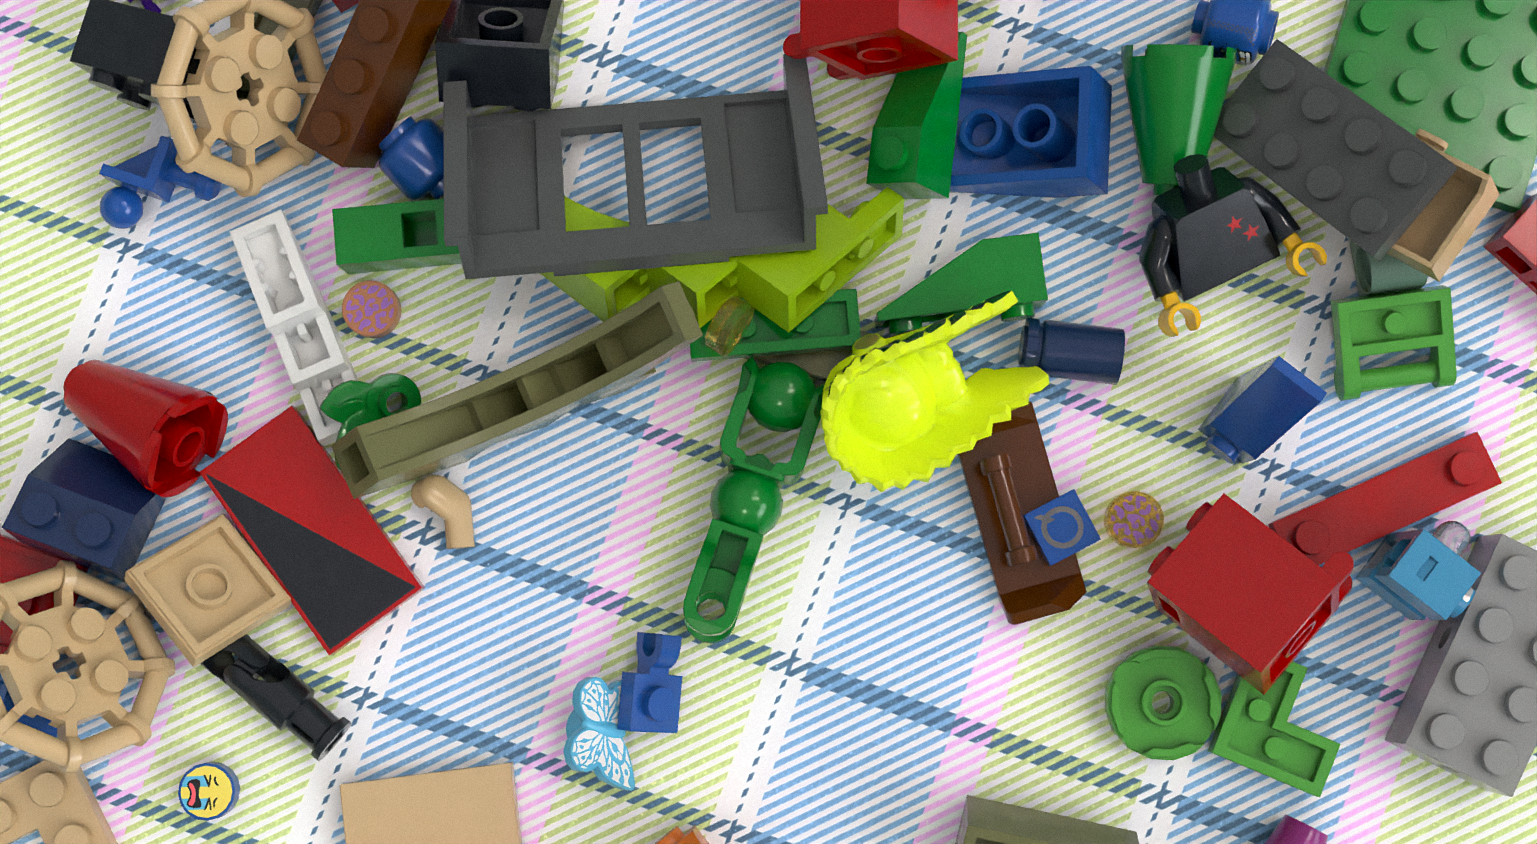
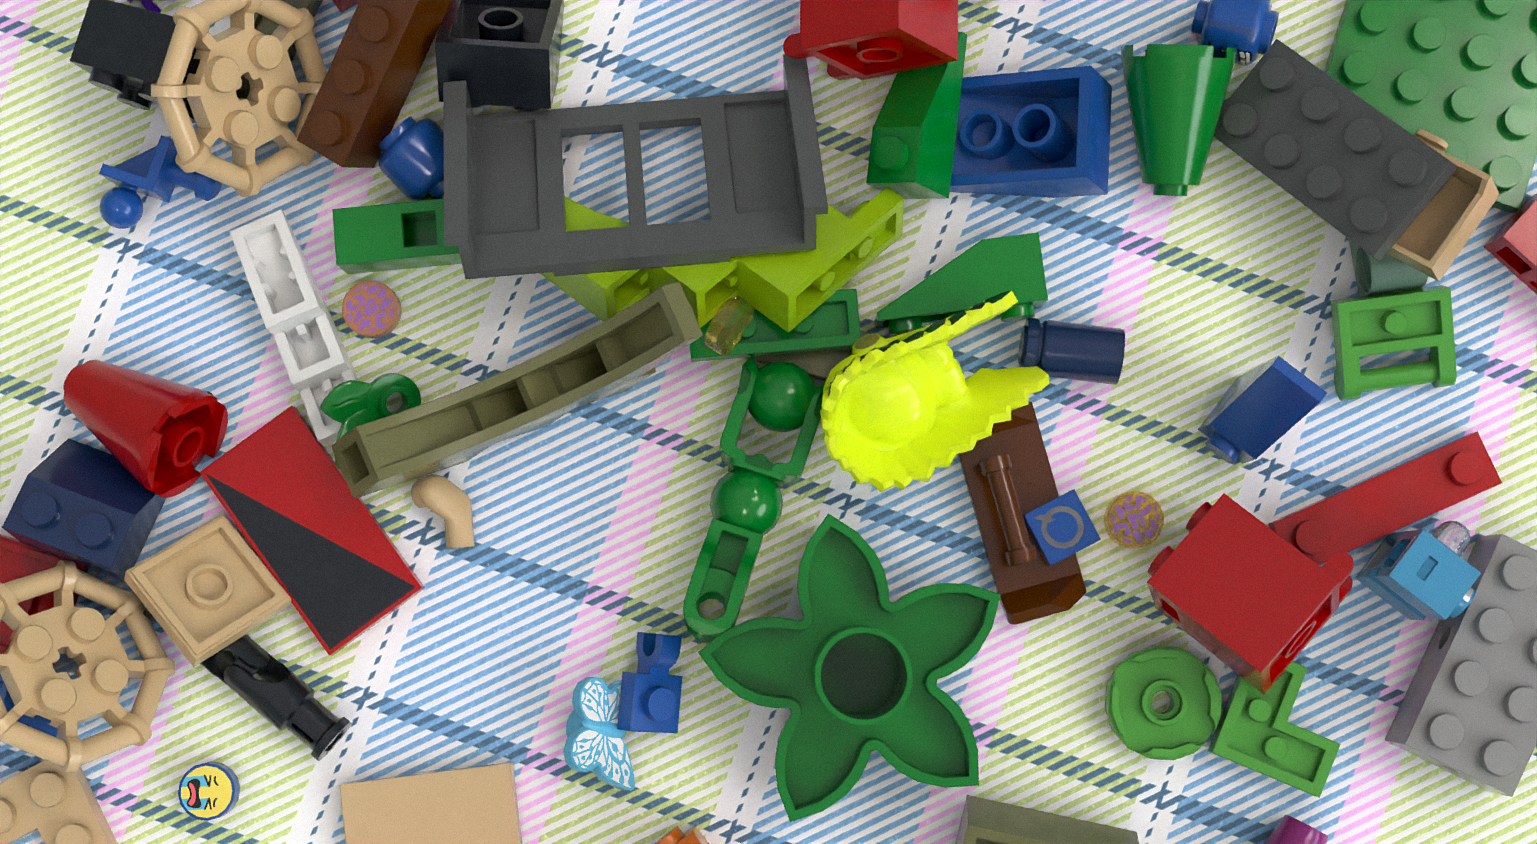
black torso [1139,154,1327,337] -> none
none -> green plant [698,513,1001,822]

